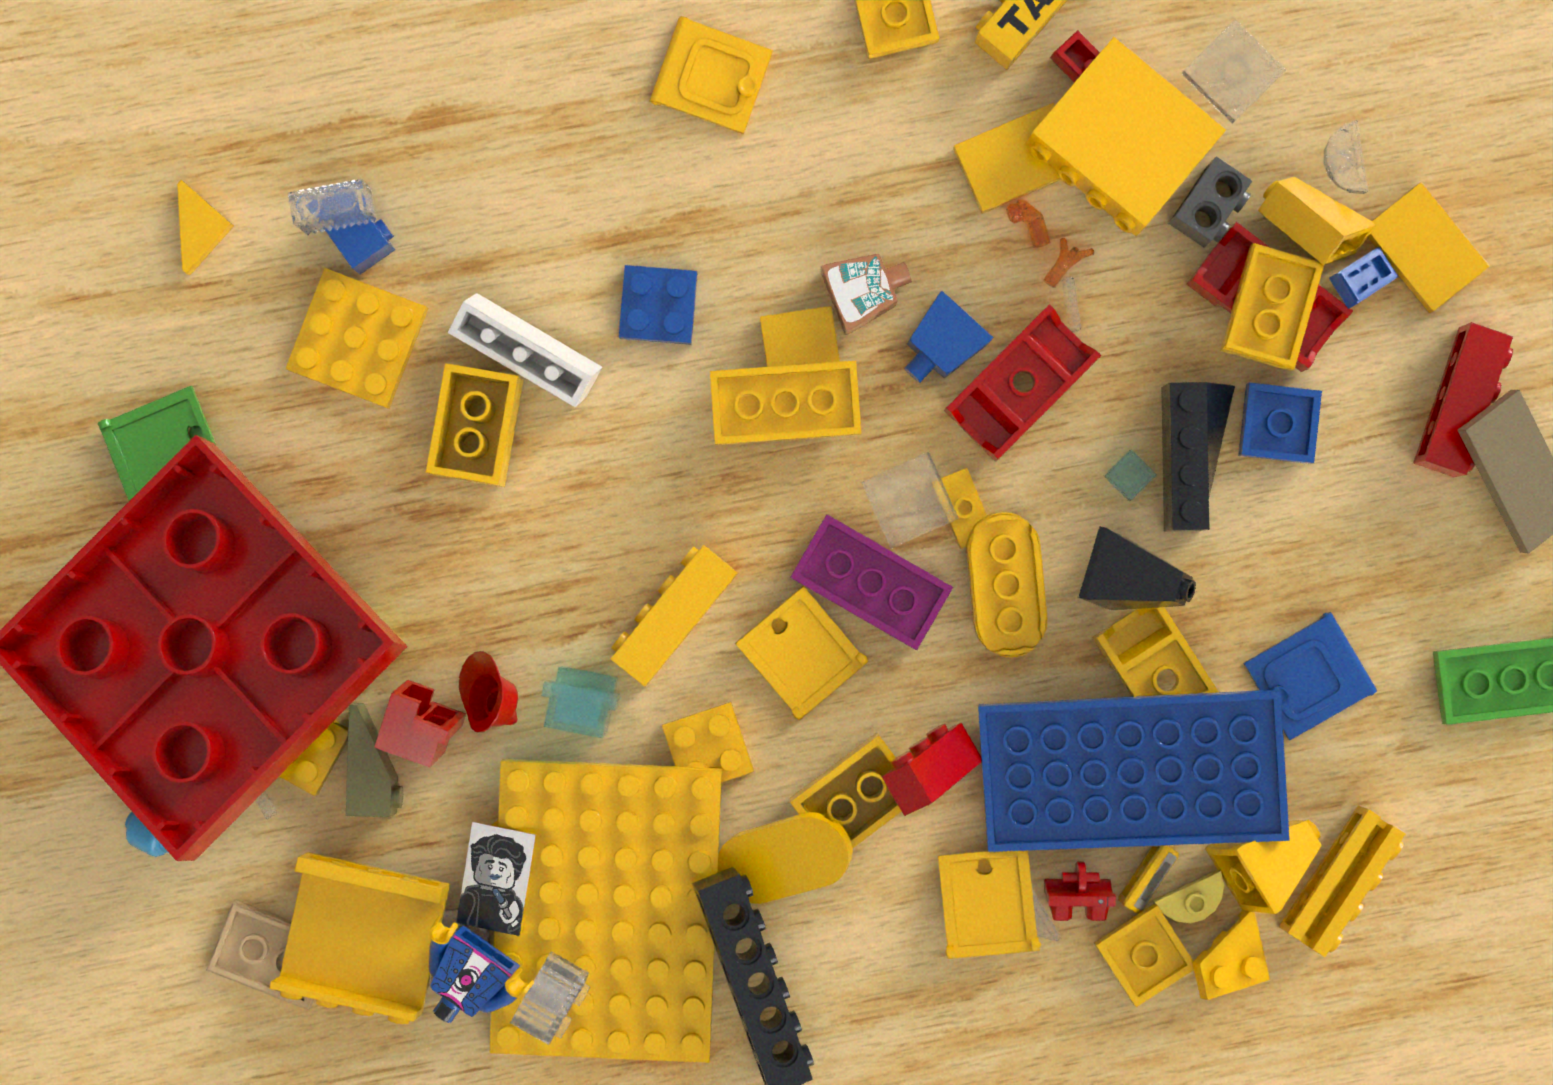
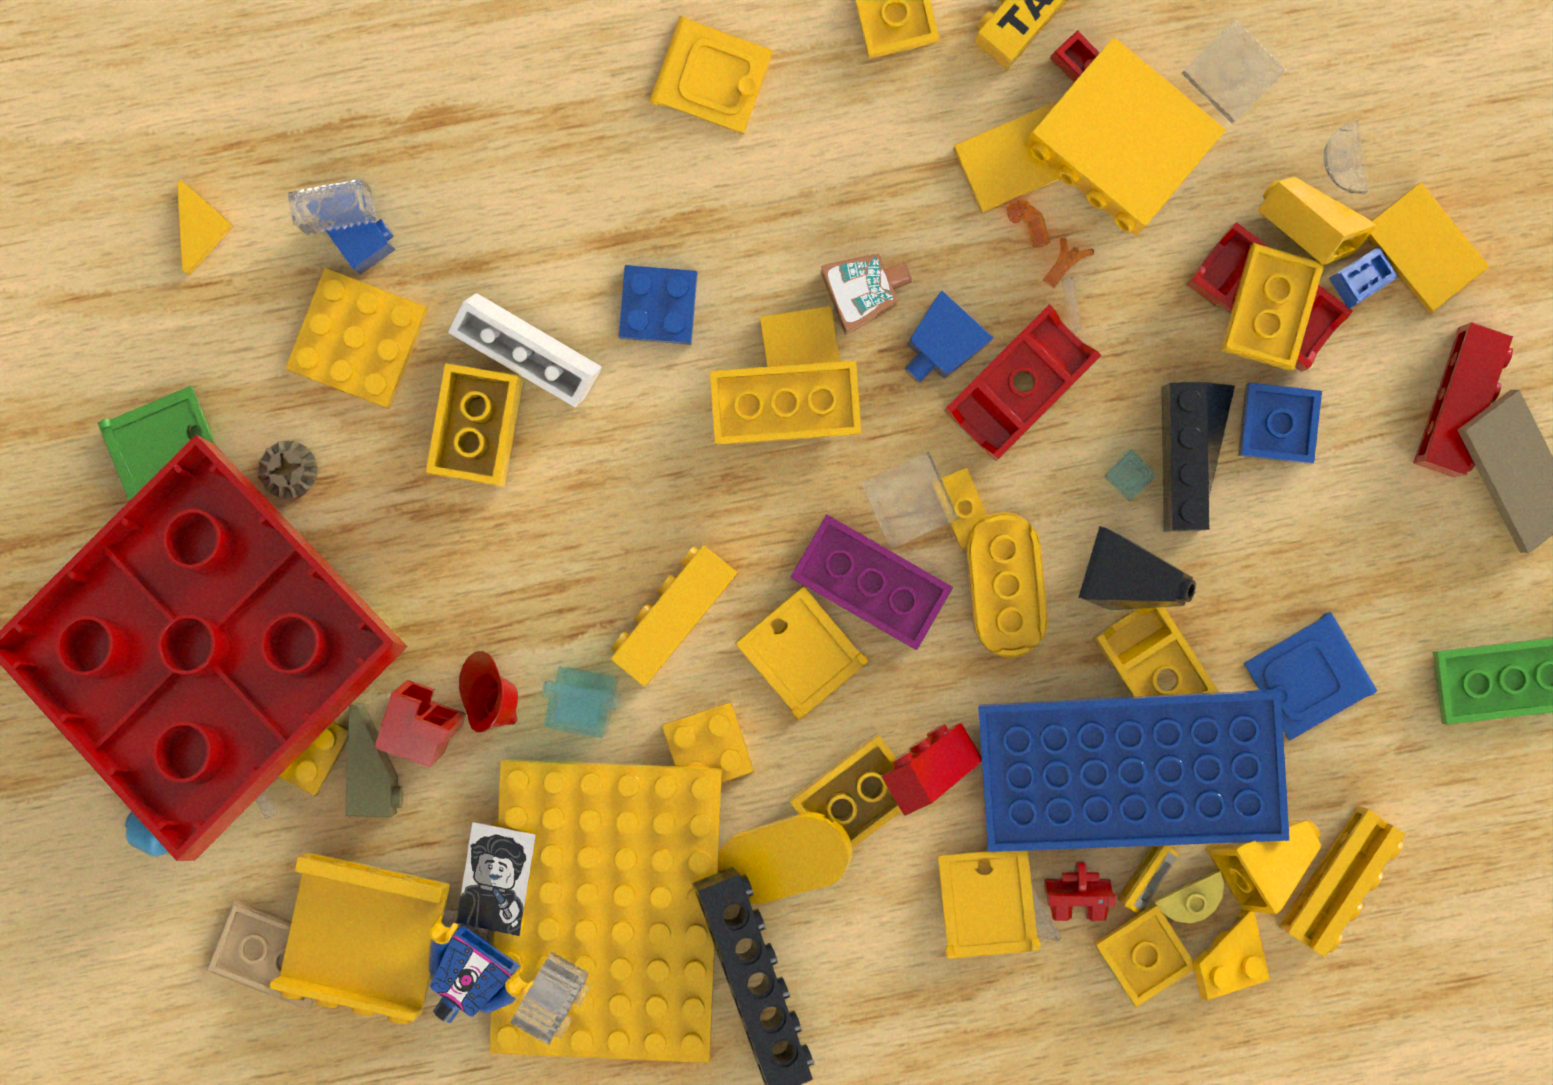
dark grey brick [1168,156,1252,247] -> none
none -> dark tan gear [258,441,317,499]

